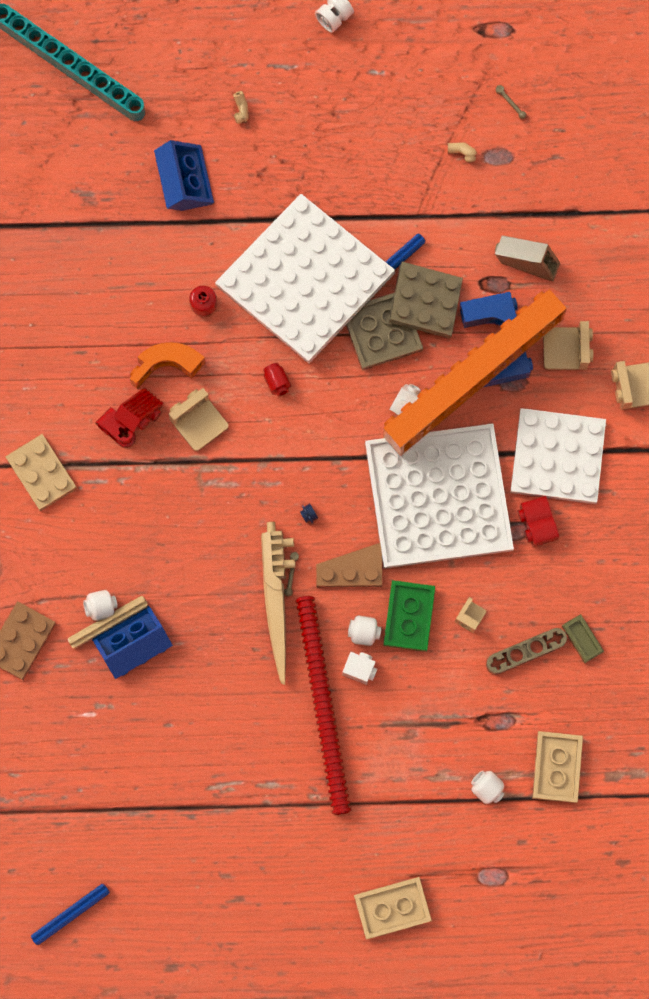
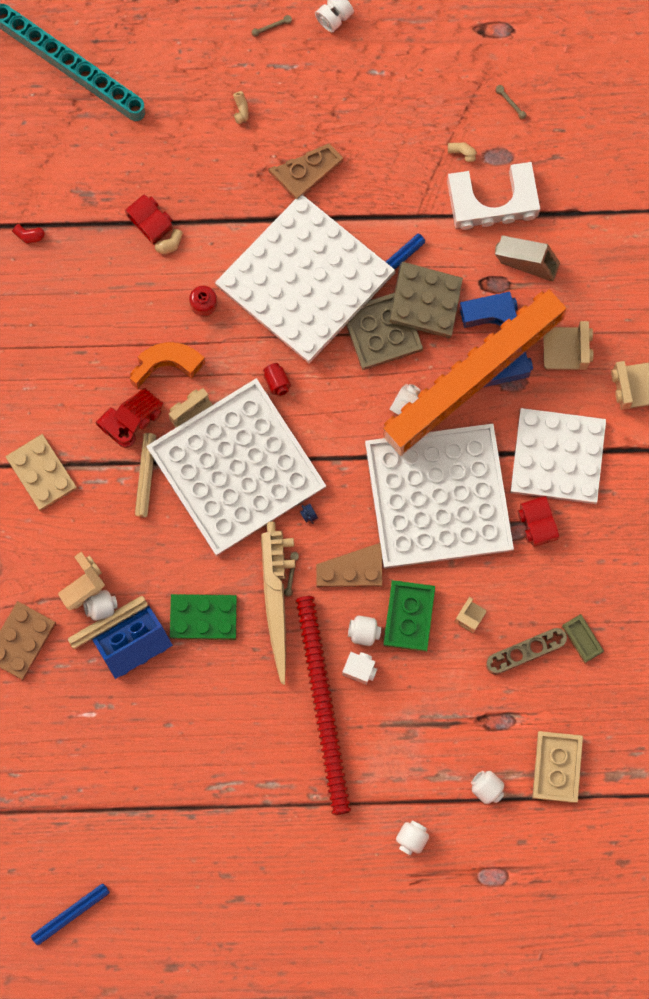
blue slope [154,140,214,211] -> none
tan plate [354,877,432,940] -> none
none -> red arm [12,224,45,244]
none -> tan bracket [58,552,105,610]
none -> red brick [125,194,173,245]
none -> tan axle [135,433,156,518]
none -> white plate [146,378,326,556]
none -> tan arm [155,229,183,254]
none -> green plate [170,594,237,640]
none -> dark tan hinge [251,15,292,37]
none -> medium nougat wing [268,144,343,199]
none -> white head [396,820,429,856]
none -> white arch [447,162,540,230]

